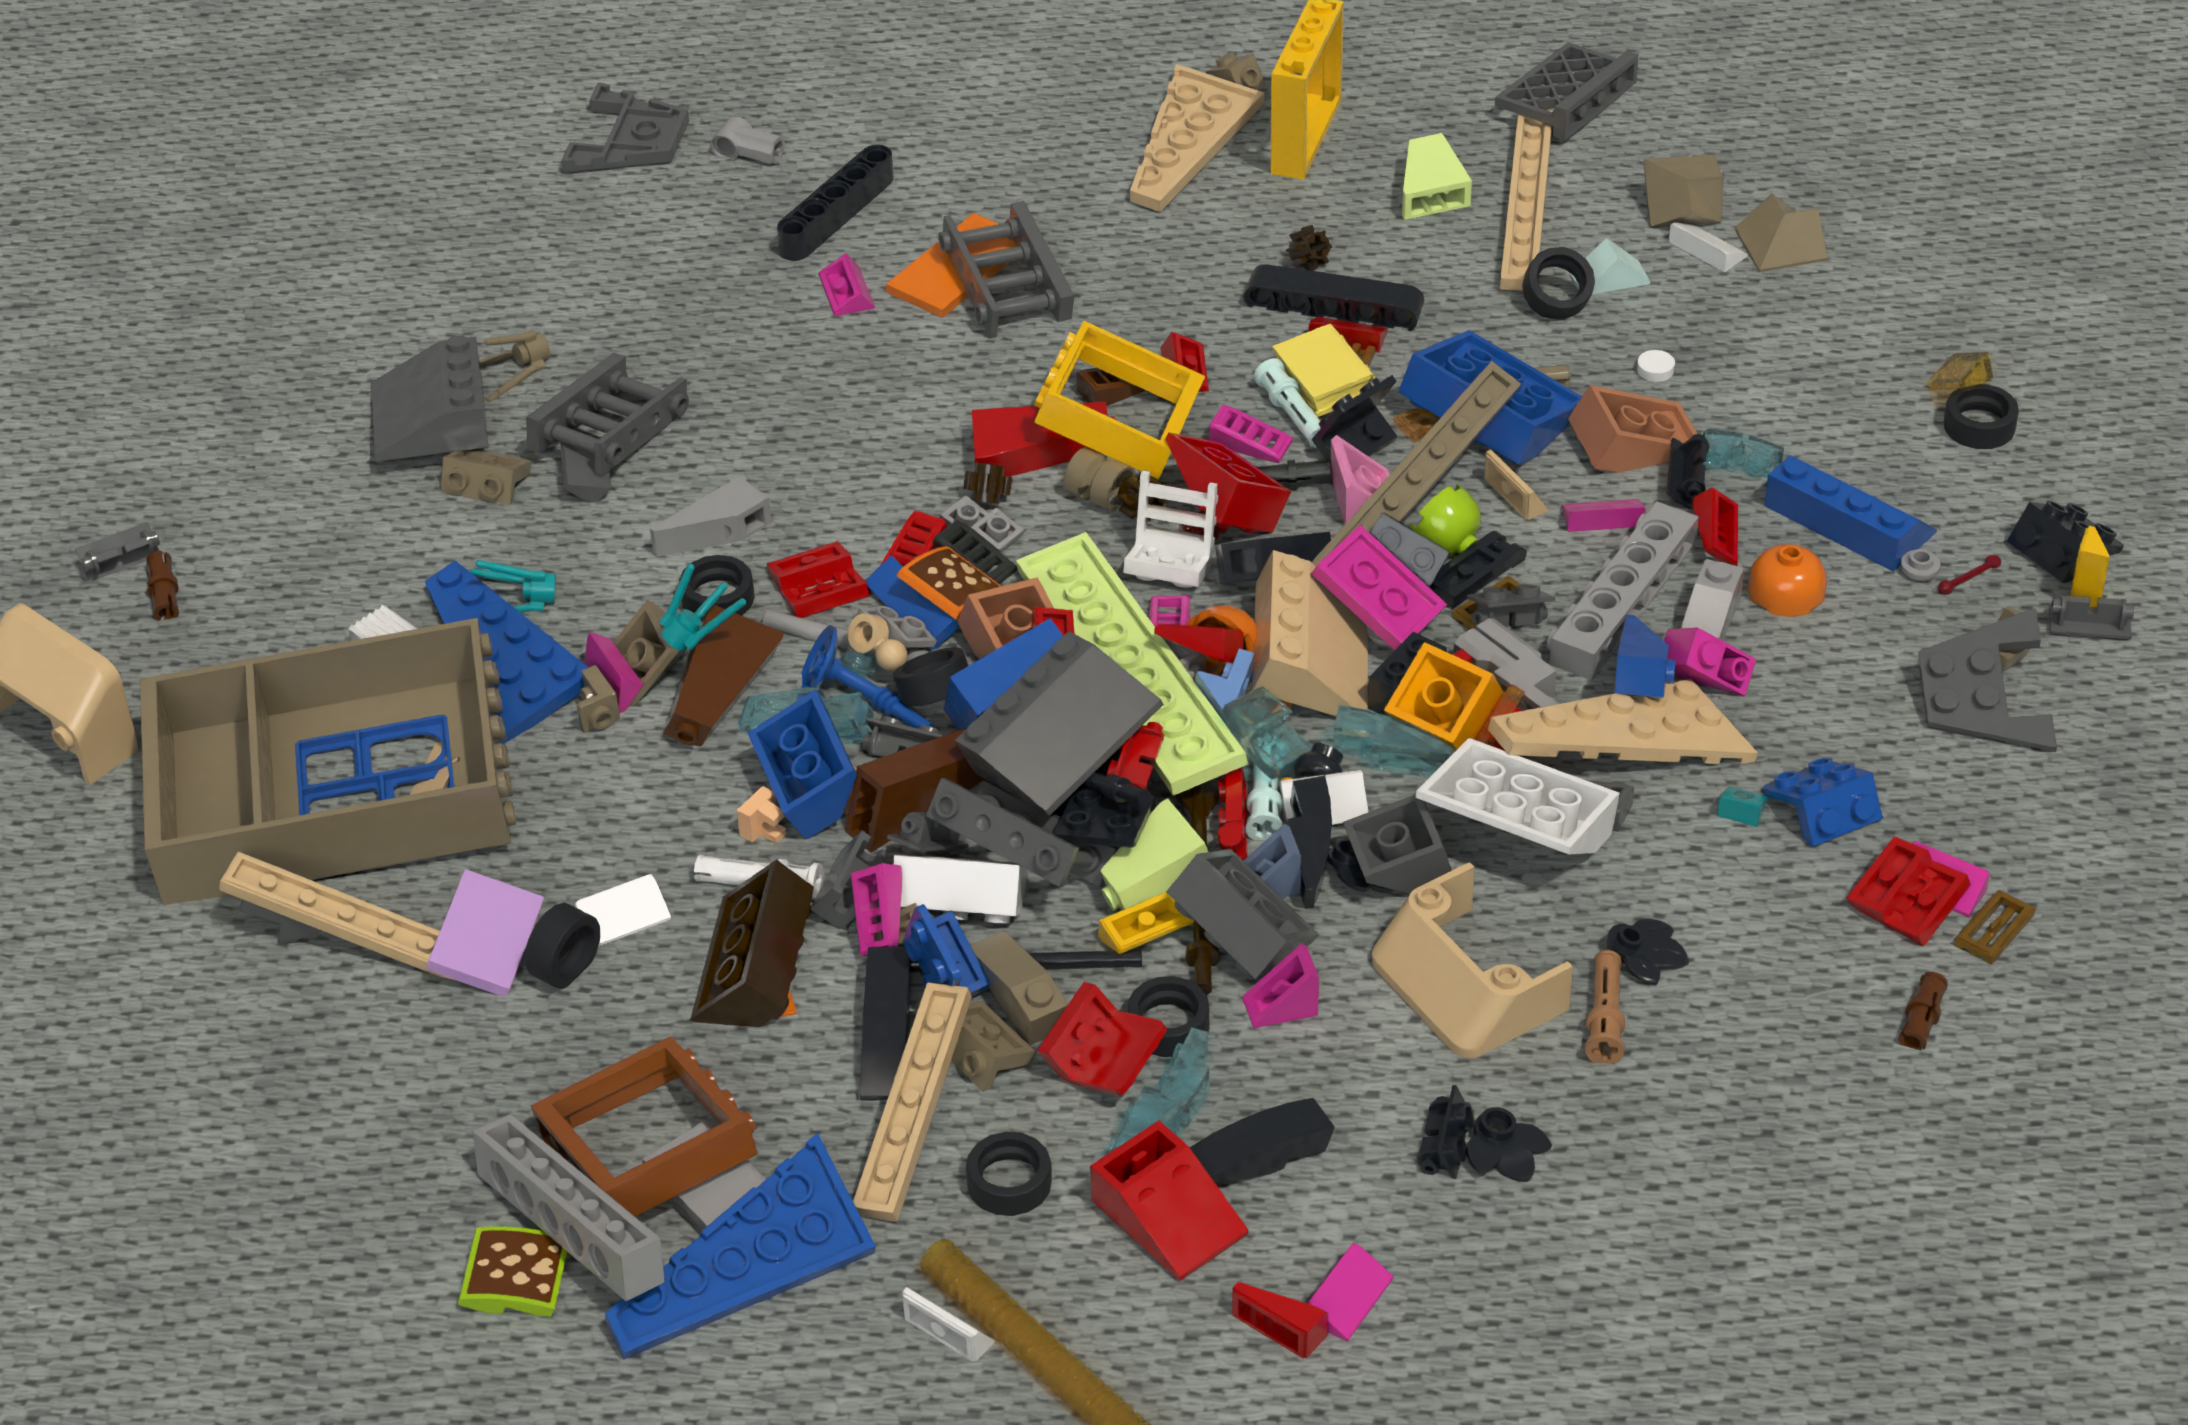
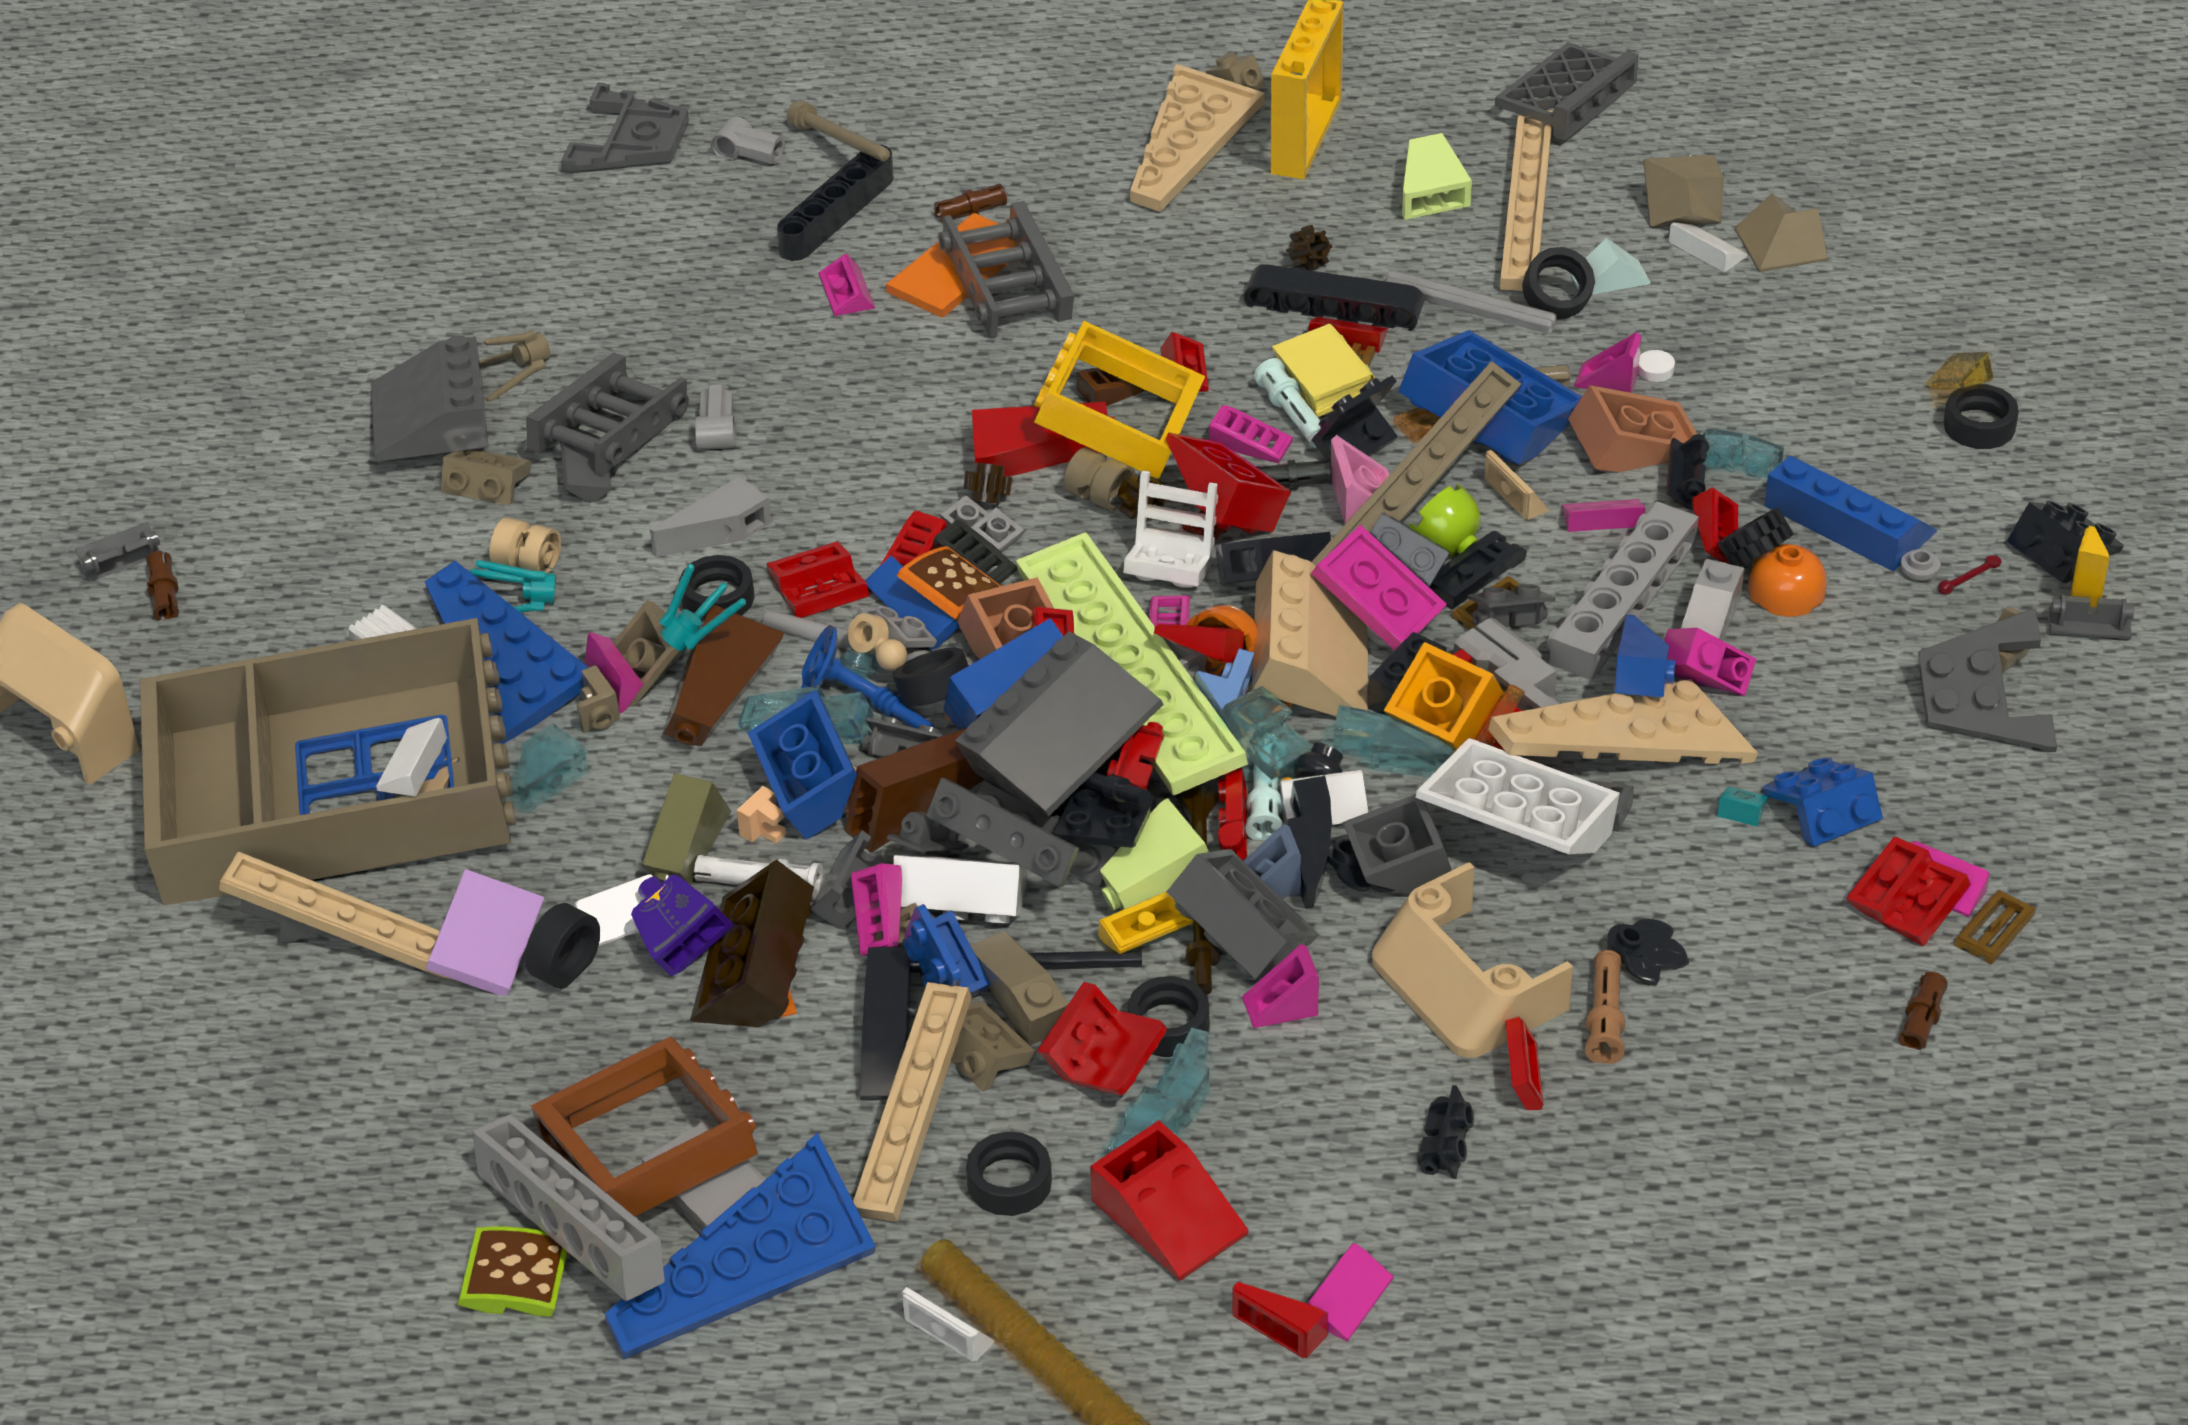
black slope [1189,1098,1335,1183] -> none
black plate [1467,1107,1552,1182] -> none
none -> white slope [376,718,447,797]
none -> tan wheel [489,517,561,573]
none -> clear light blue slope [517,723,589,814]
none -> dark purple torso [631,875,734,976]
none -> olive slope [642,773,732,885]
none -> light grey piece [695,384,736,450]
none -> dark tan piece [787,100,890,161]
none -> reddish brown pin [934,183,1007,224]
none -> light grey axle [1385,270,1556,333]
none -> red tile [1505,1016,1544,1110]
none -> dark pink slope [1574,332,1642,393]
none -> black tyre [1717,507,1794,567]

